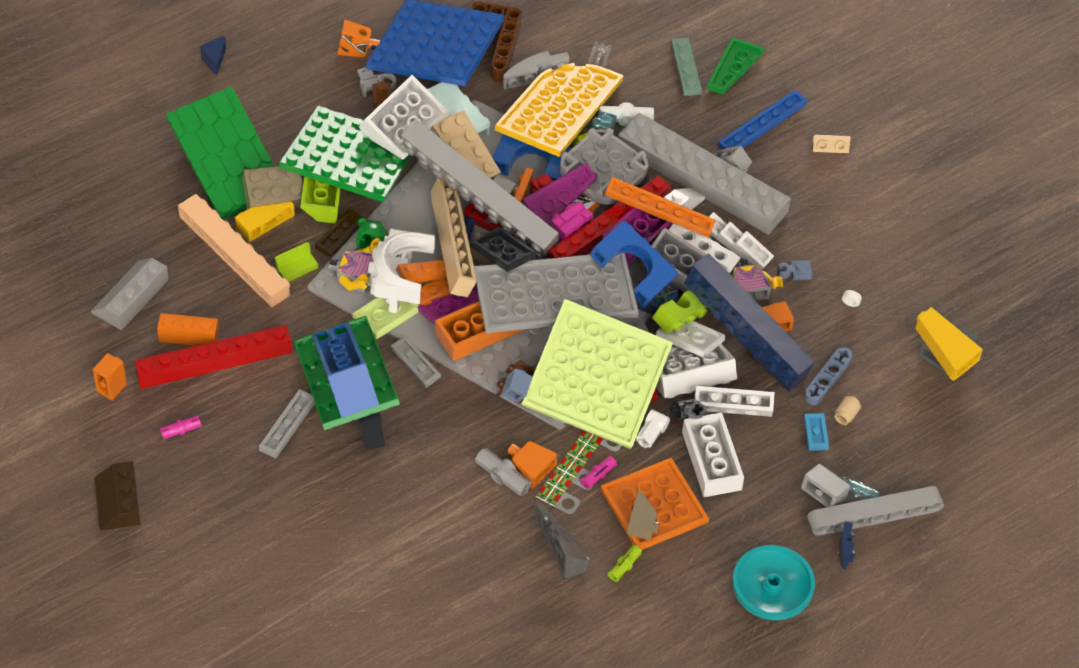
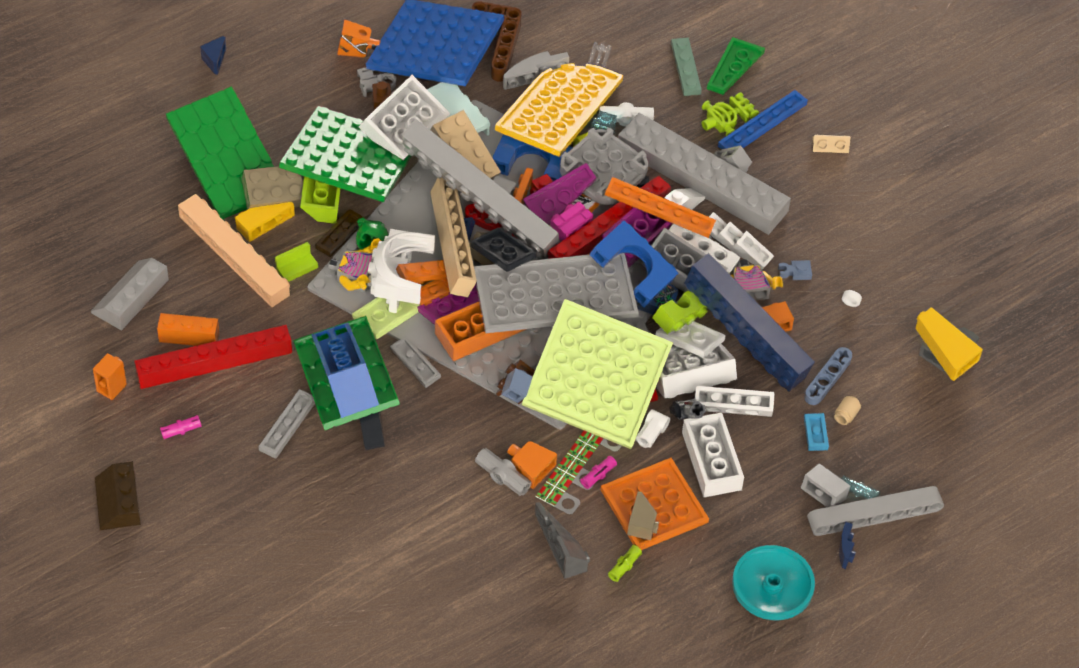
none -> lime piece [702,92,759,136]

